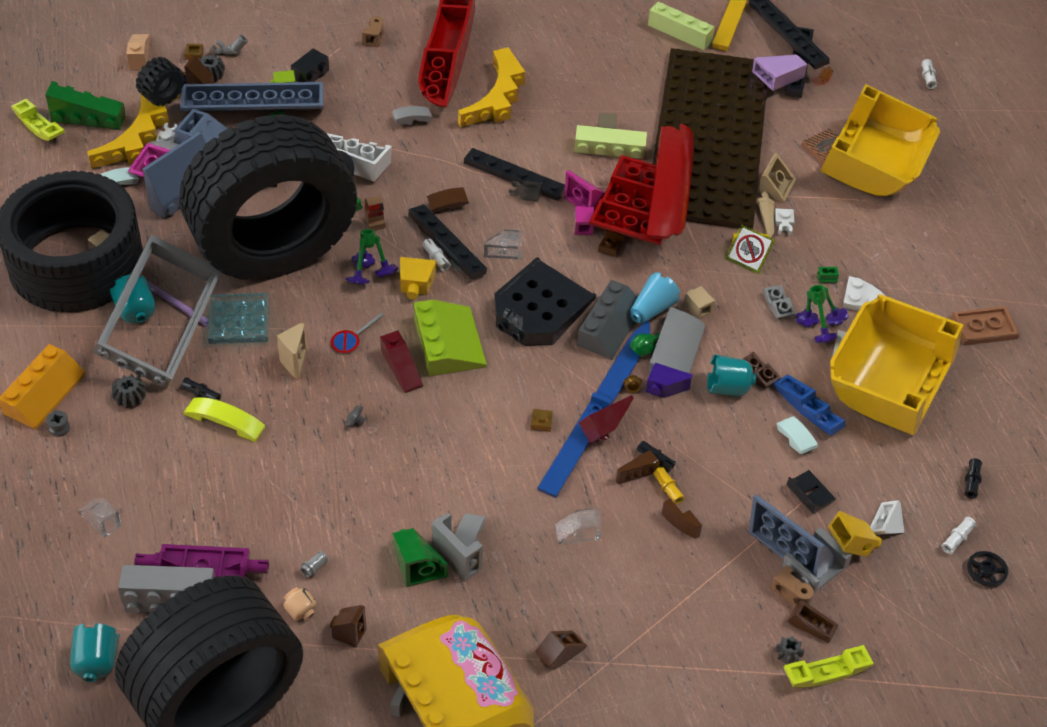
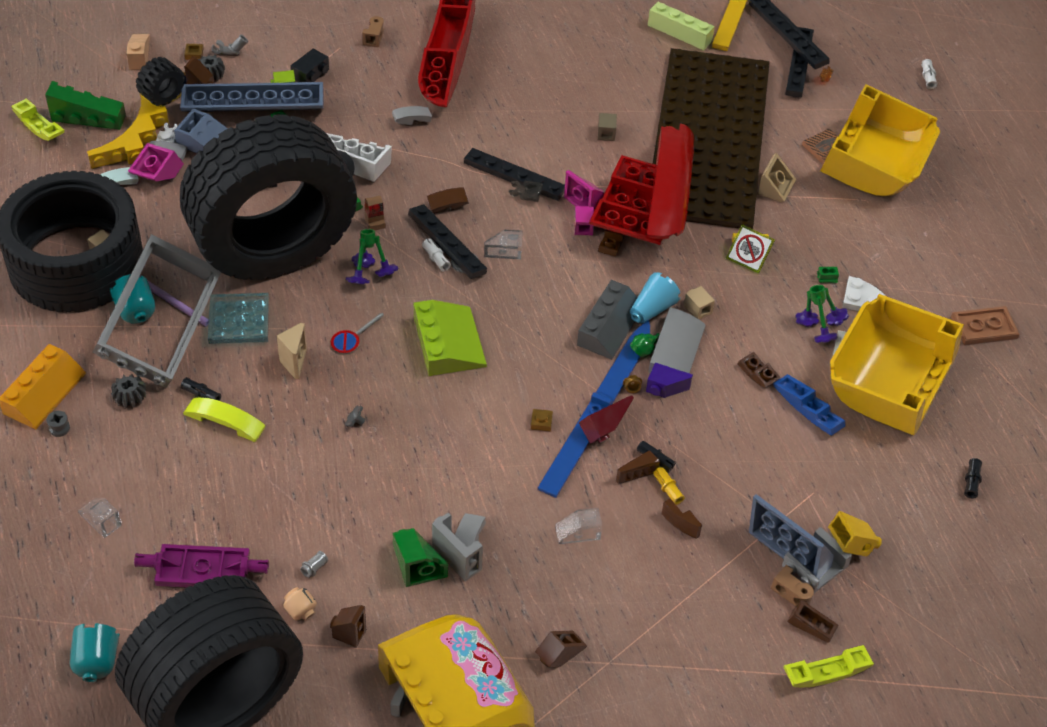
light grey brick [118,565,215,614] -> none
sand blue slope [143,132,206,219] -> none
dark red slope [380,330,423,393] -> none
yellow torso [400,257,436,300] -> none
yellow arch [458,47,525,128] -> none
black hinge [494,257,596,346] -> none
yellowish green brick [574,125,647,159] -> none
teal cylinder [707,354,756,396] -> none
lavender slope [752,55,807,91] -> none
tan bar [757,191,775,240] -> none
light grey slope [762,285,796,319] -> none
white plate [774,208,794,236] -> none
dark grey gear [775,636,804,665] -> none
light aqua slope [777,416,818,454] -> none
black piece [786,470,836,513] -> none
white slope [870,500,904,535] -> none
white pin [941,517,976,554] -> none
black wheel [967,551,1008,587] -> none

